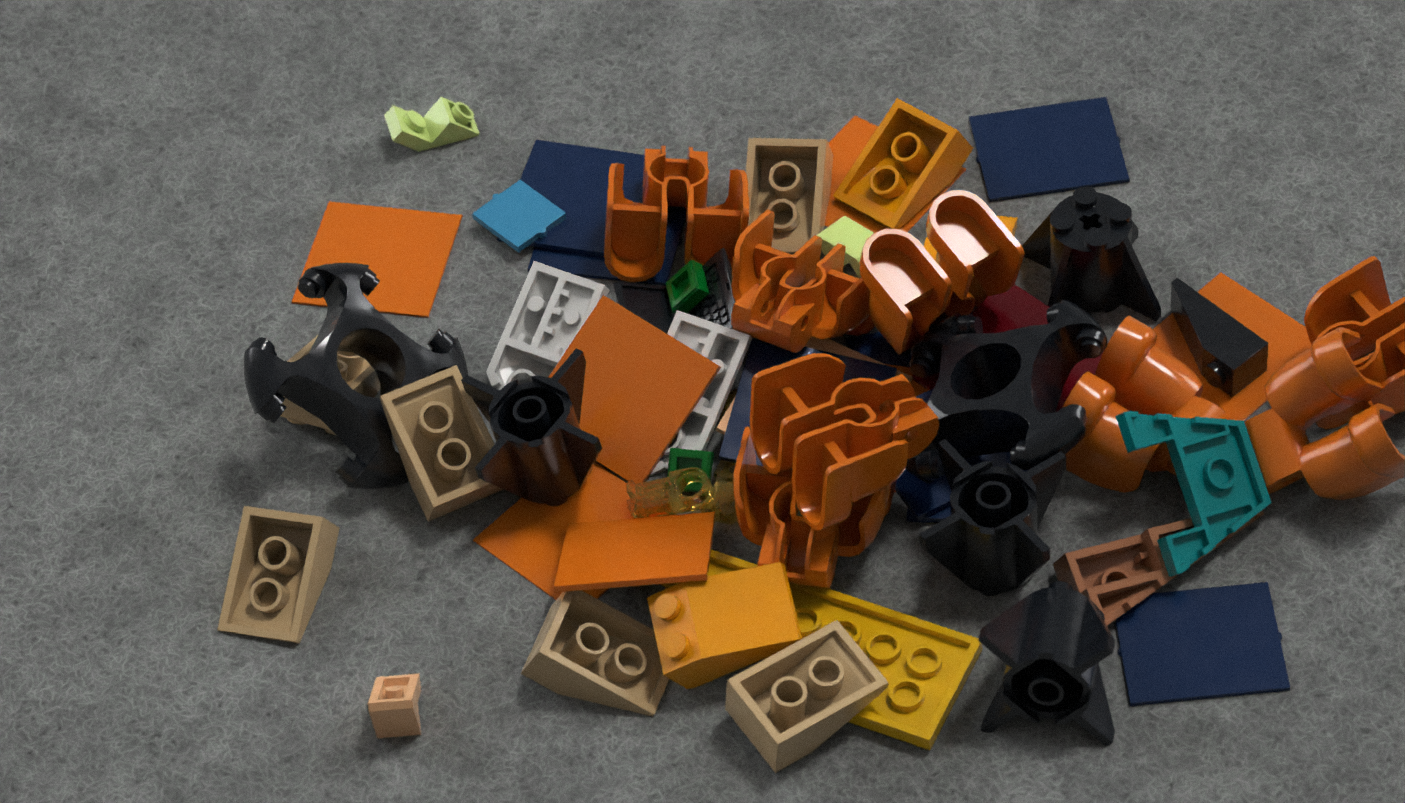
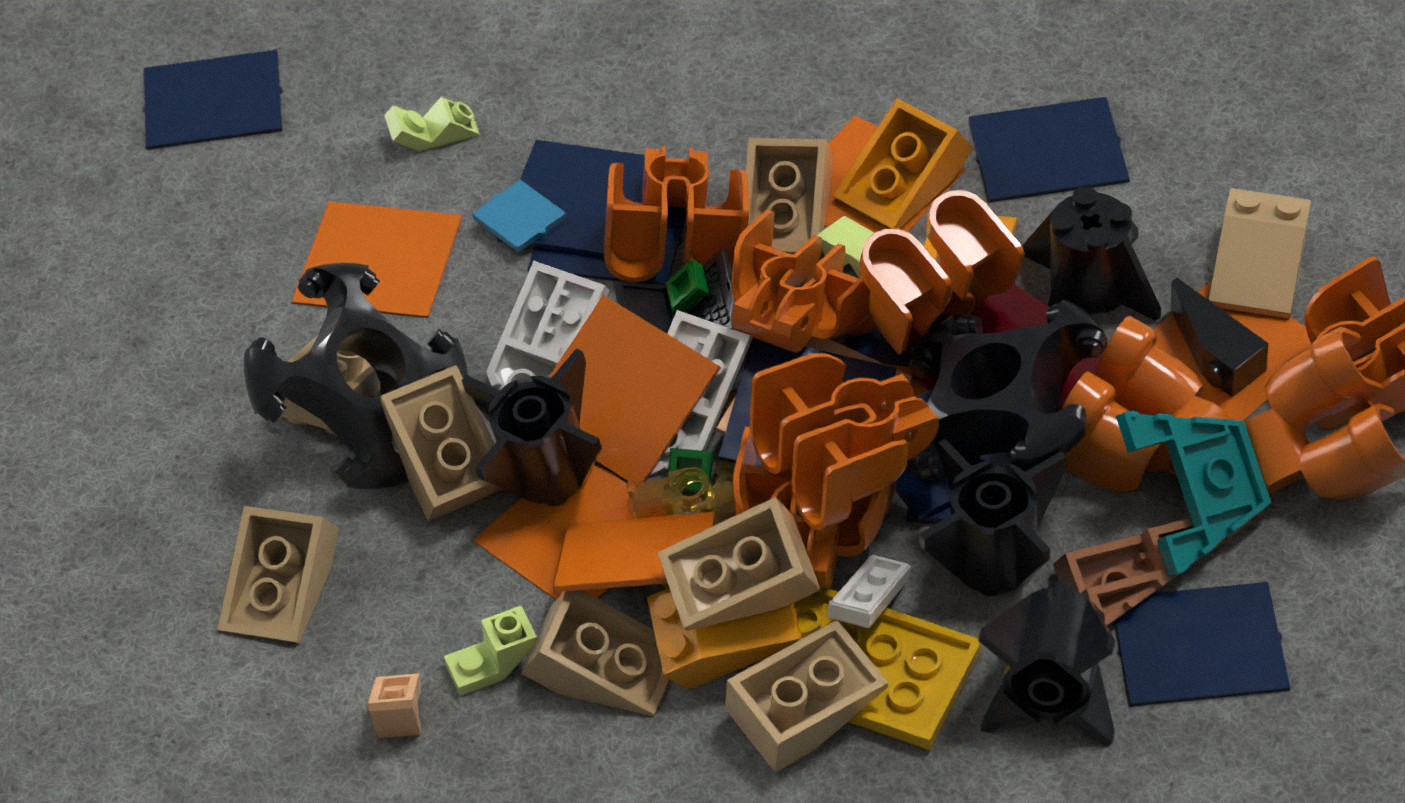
none -> dark blue piece [143,49,283,150]
none -> yellowish green slope [444,605,538,696]
none -> tan slope [658,497,821,631]
none -> white tile [827,555,911,628]
none -> tan slope [1209,188,1311,319]

